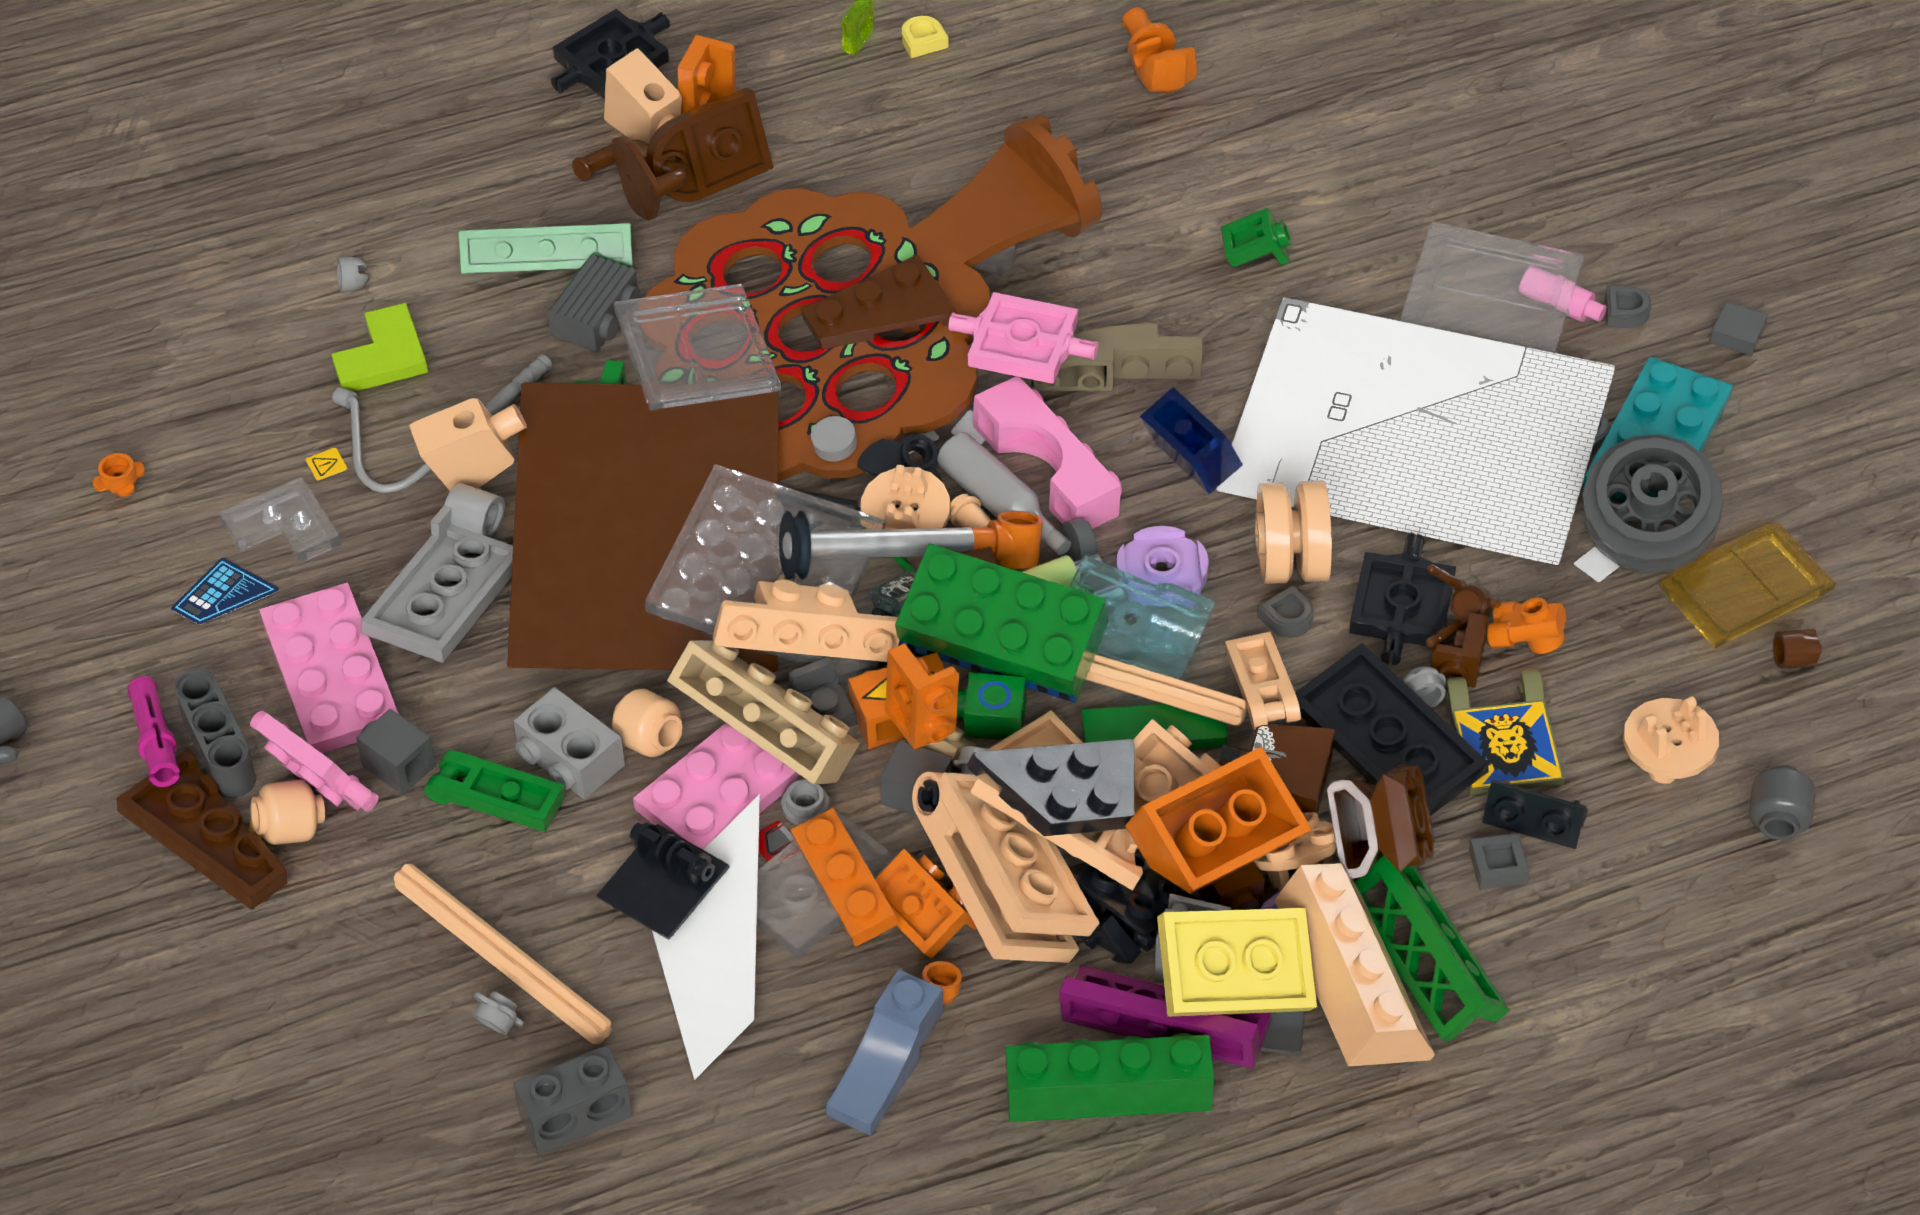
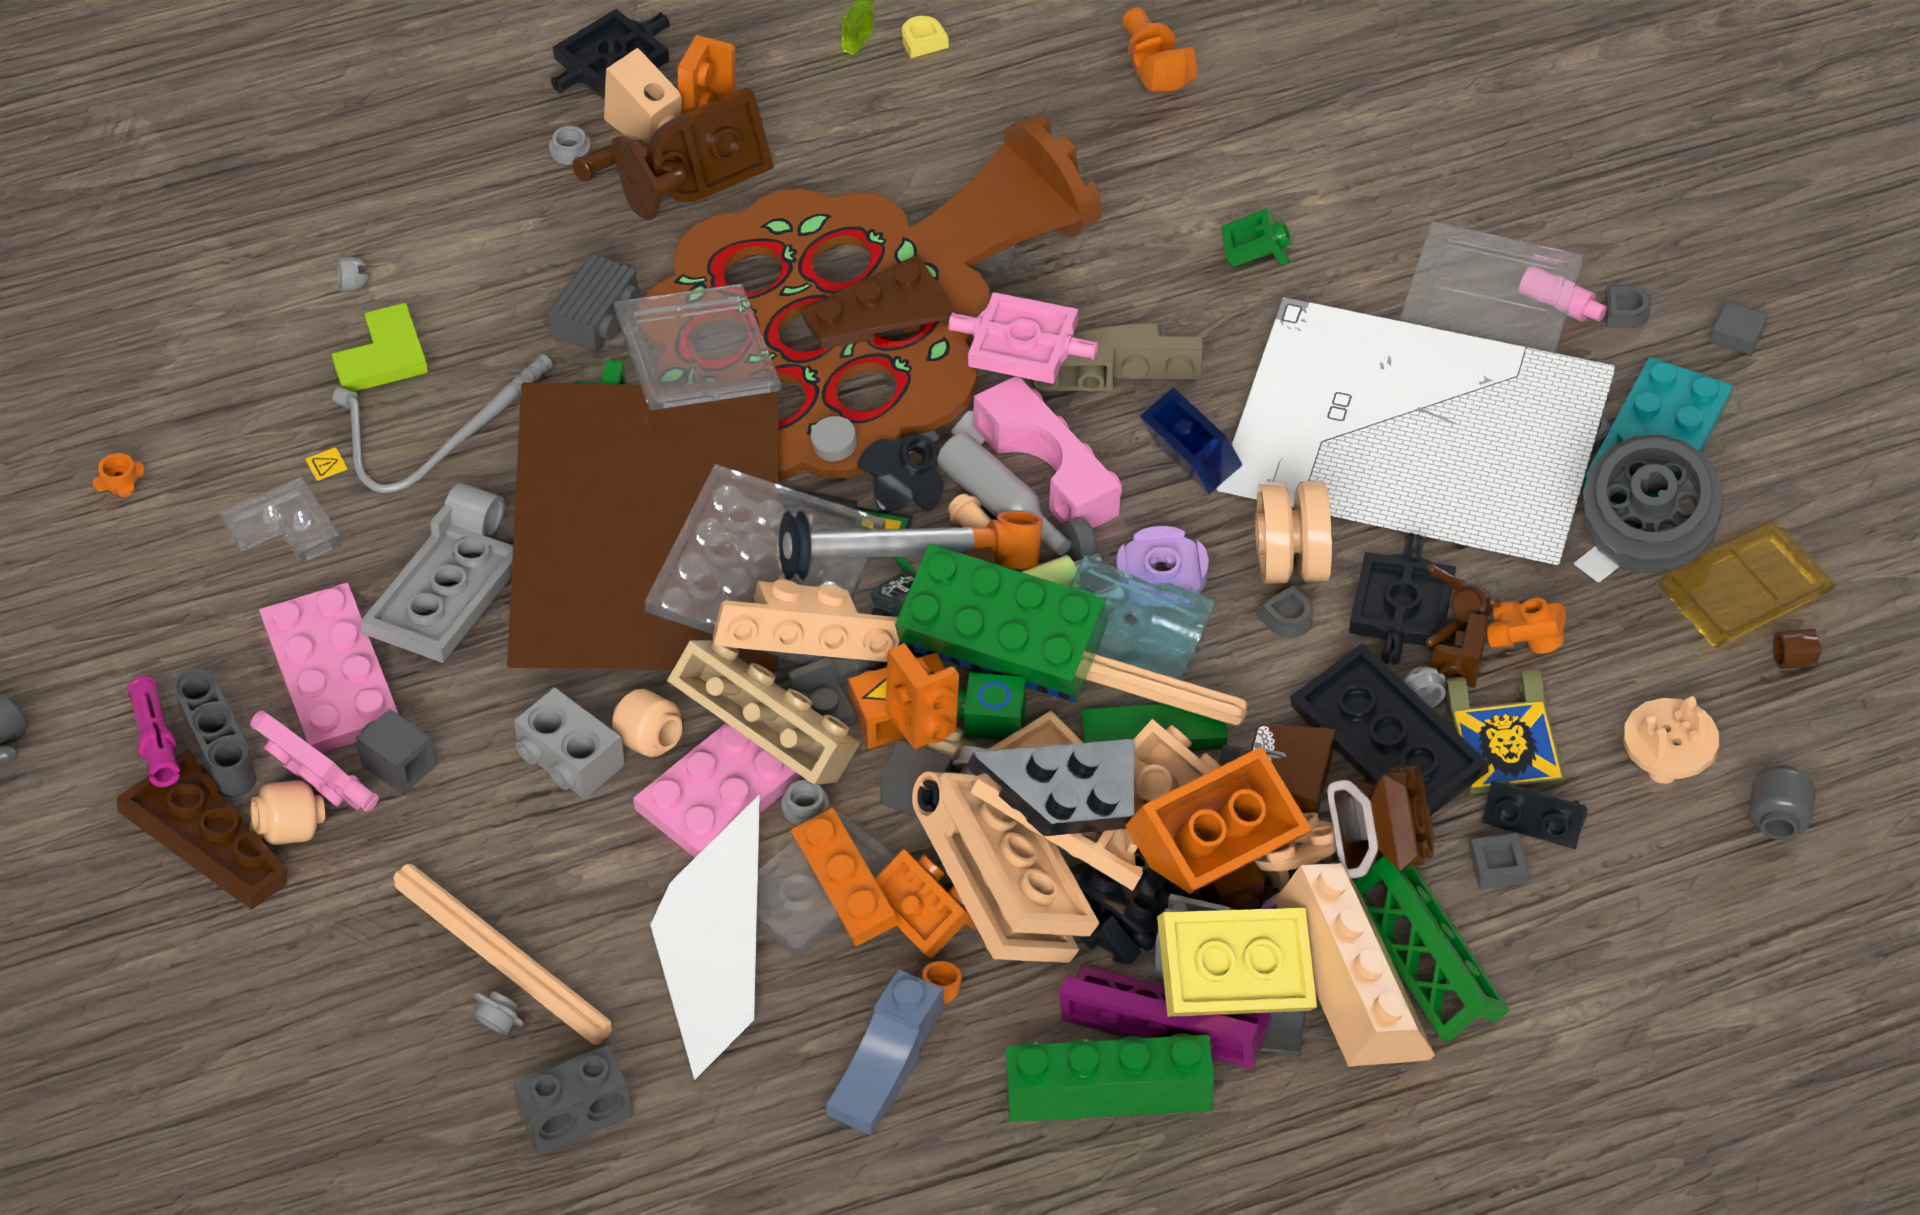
dark blue sticker [171,558,279,625] -> none
light nougat torso [409,398,527,491] -> none
green plate [424,750,566,832] -> none
panel [459,223,634,274] -> none
black hinge [596,822,730,940] -> none
sticker [758,821,798,862] -> none
light nougat plate [861,465,950,530] -> none
light nougat plate [1225,632,1301,730] -> none
none -> light grey plate [549,126,591,164]

